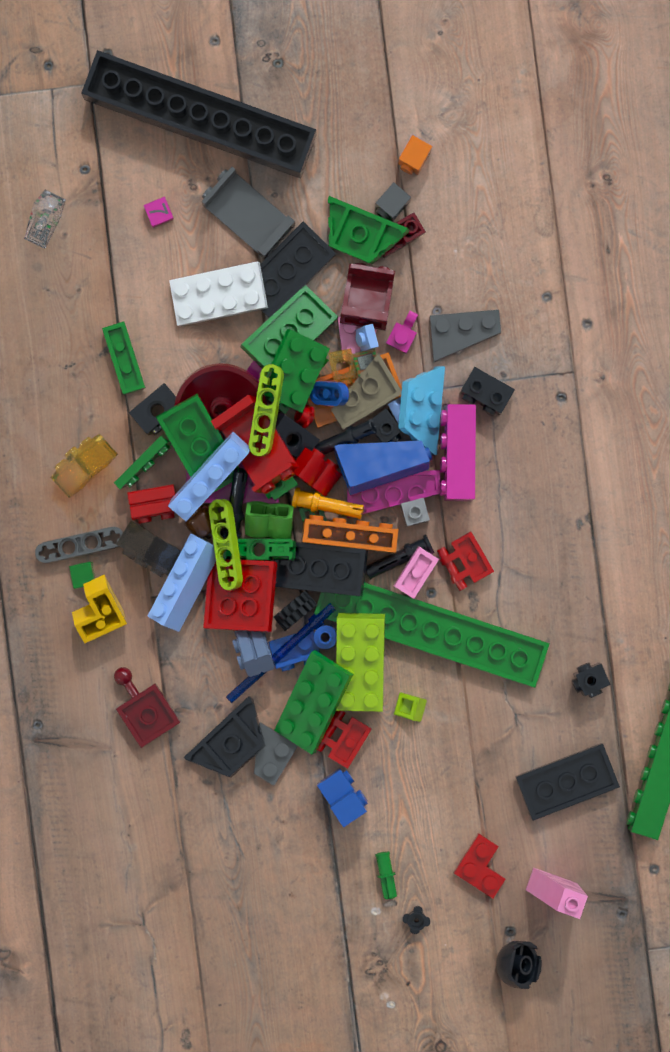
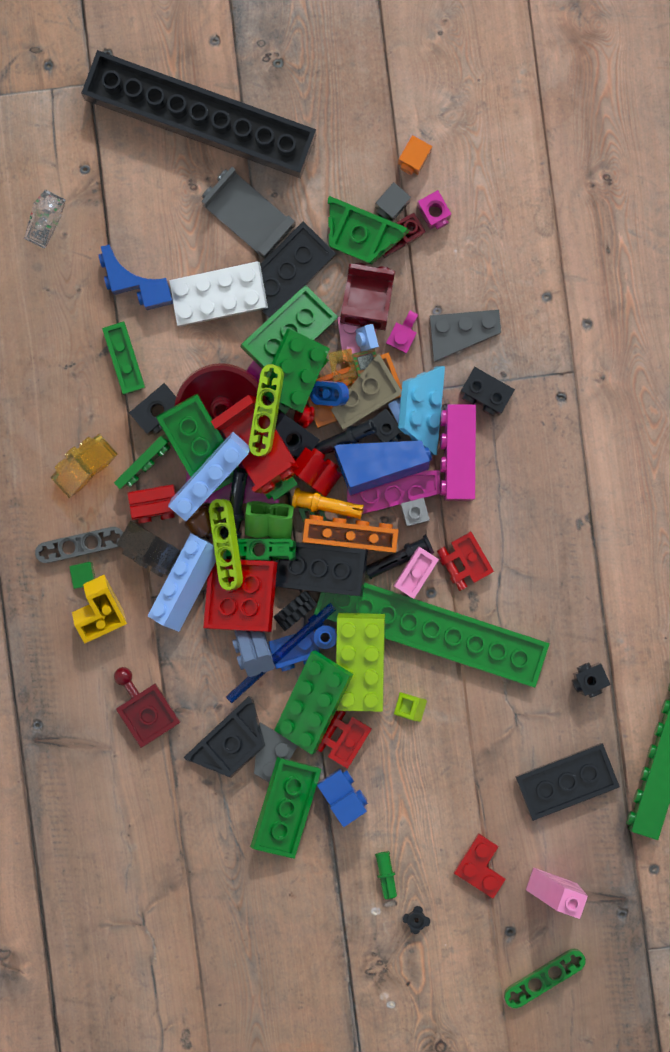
dark pink tile [143,196,174,228] -> none
black cylinder [496,941,542,989] -> none
none -> blue arch [98,244,173,310]
none -> green plate [250,757,322,859]
none -> dark pink brick [417,190,452,230]
none -> green beam [504,949,586,1008]

